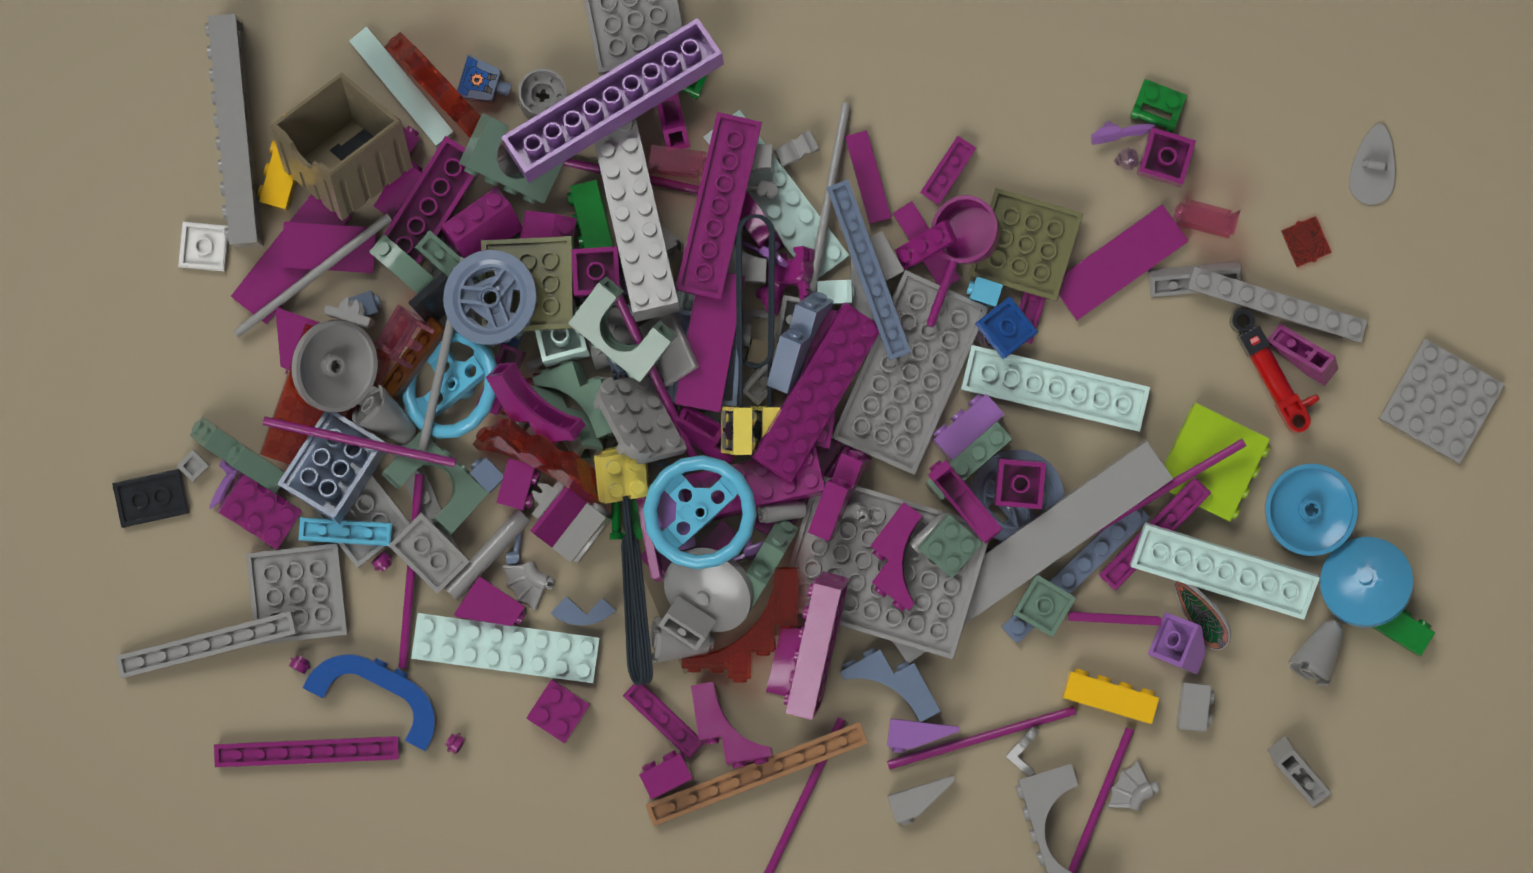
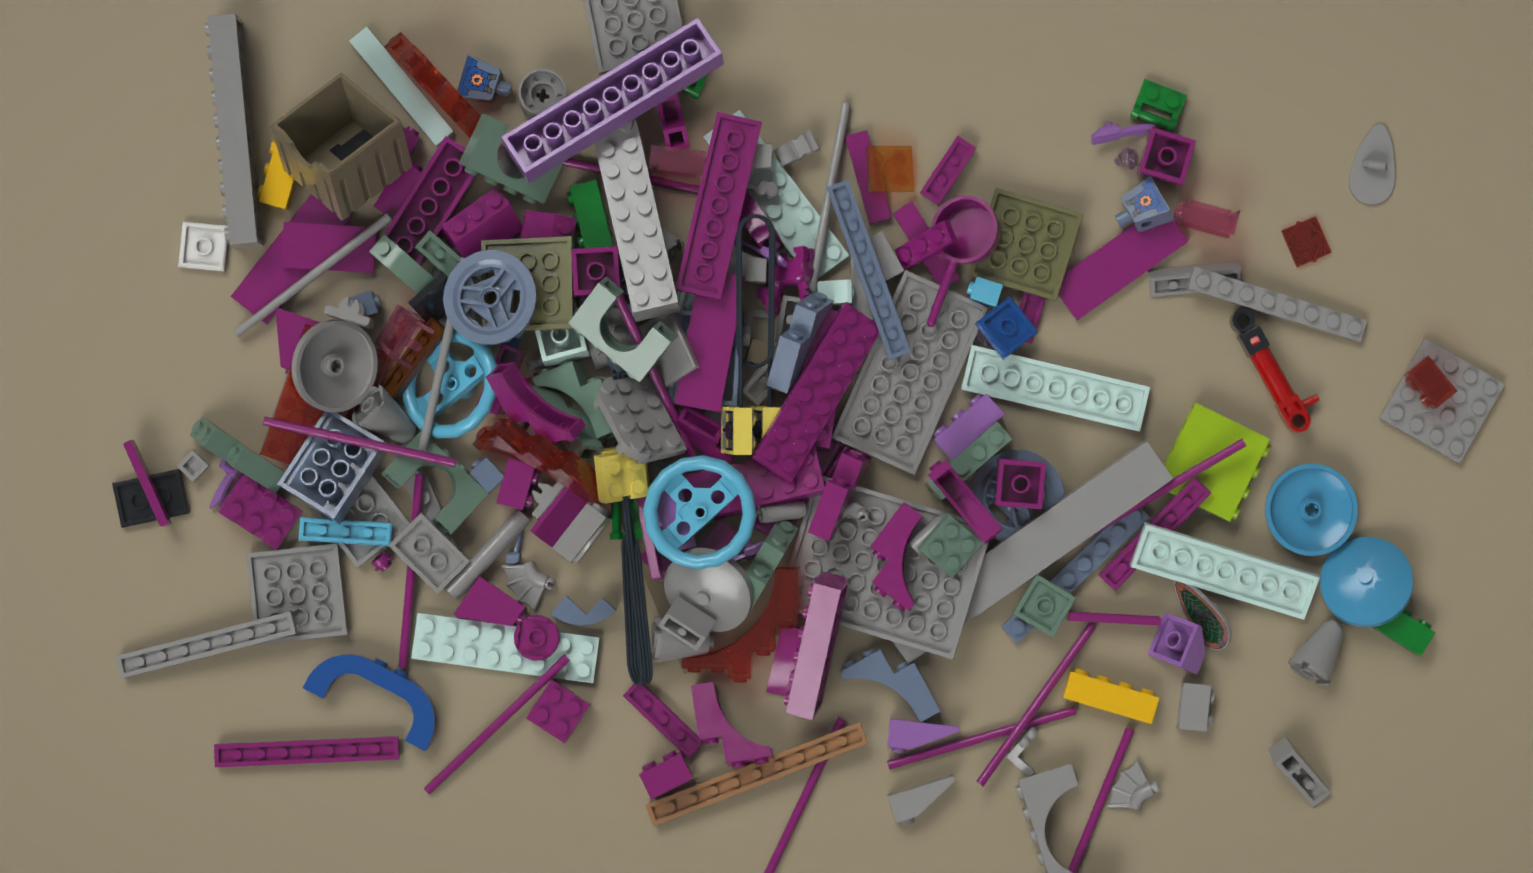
magenta plate [289,655,311,674] -> none
magenta plate [445,733,466,754] -> none
magenta slope [1267,324,1338,386] -> none
none -> magenta tile [123,440,172,527]
none -> magenta piece [424,654,570,795]
none -> magenta tile [514,615,560,661]
none -> clear orange plate [865,146,915,193]
none -> magenta piece [976,623,1096,787]
none -> torso [1114,176,1174,232]
none -> clear red brick [1403,355,1457,410]

